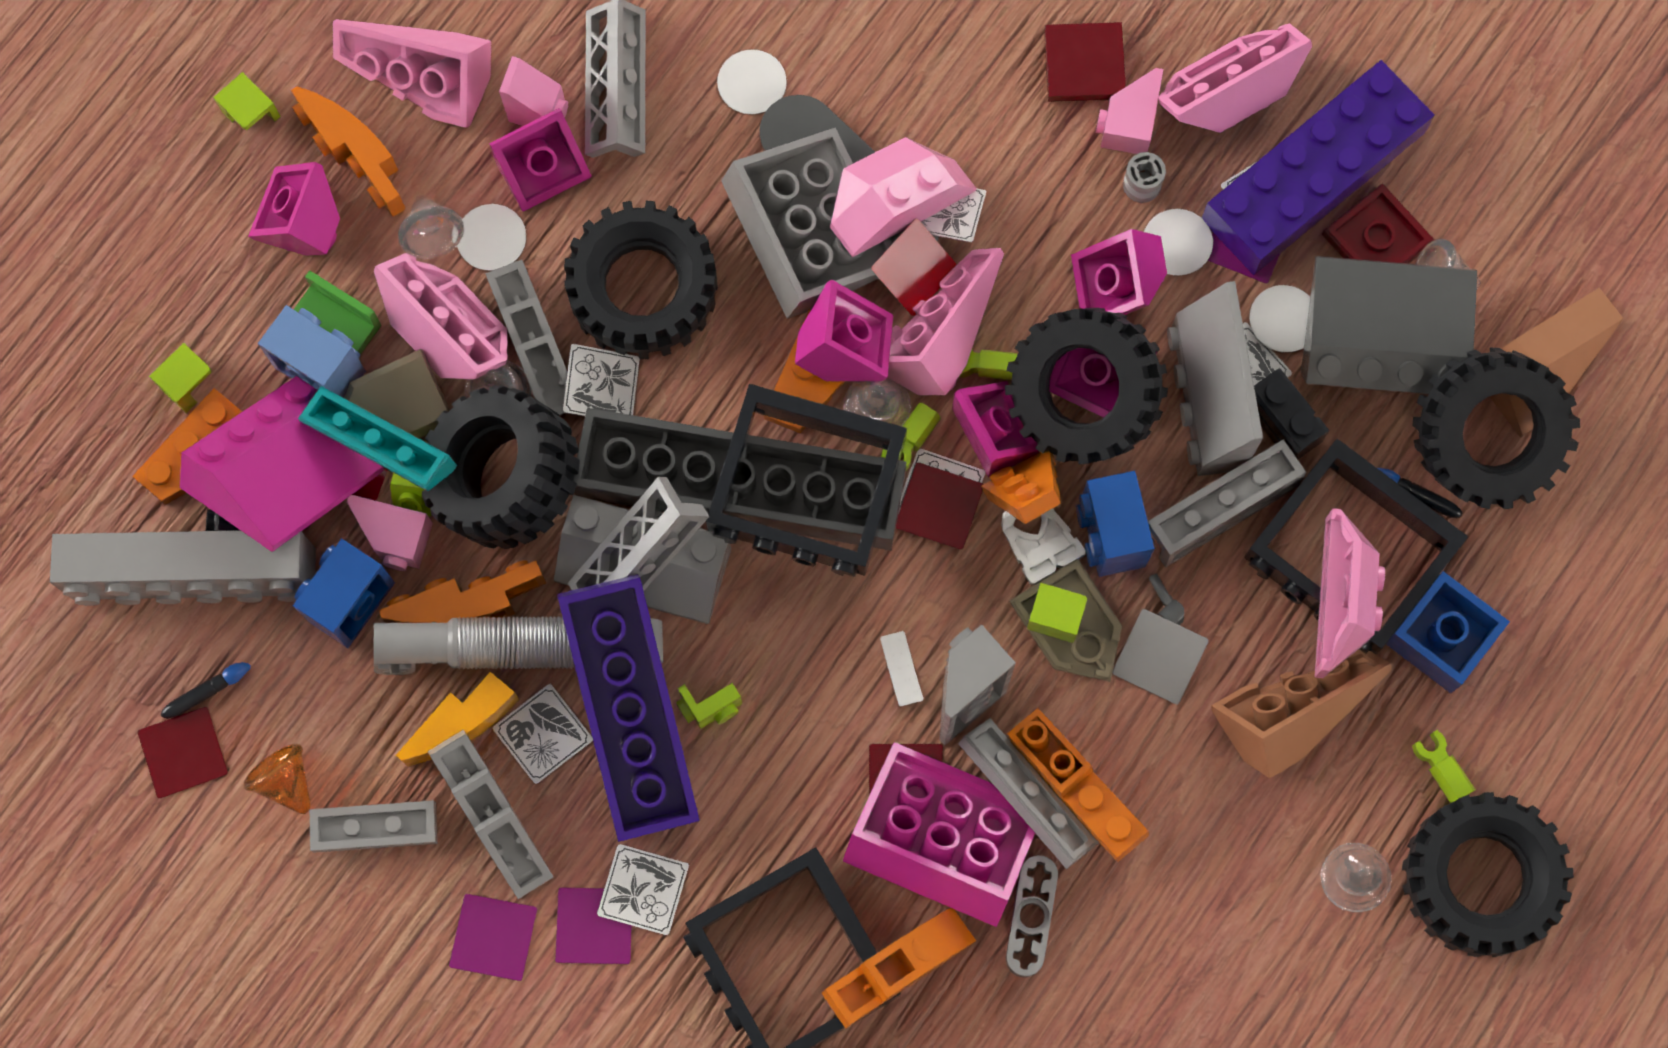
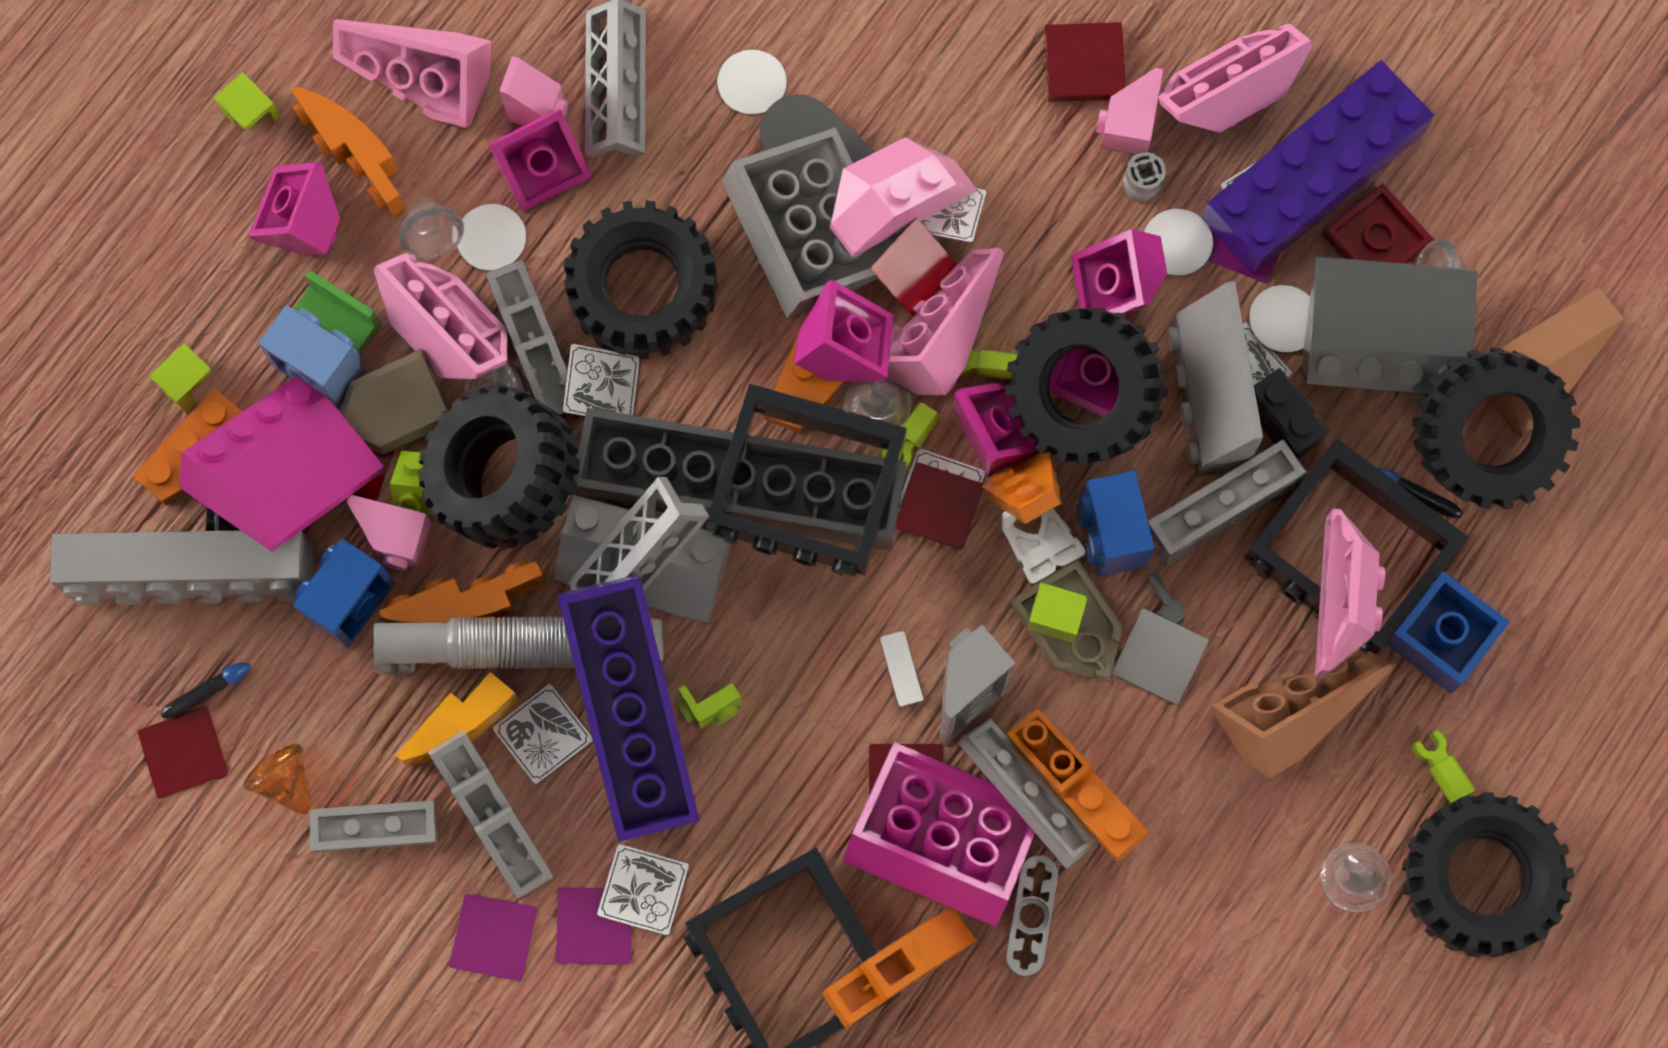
teal slope [298,386,457,491] -> none

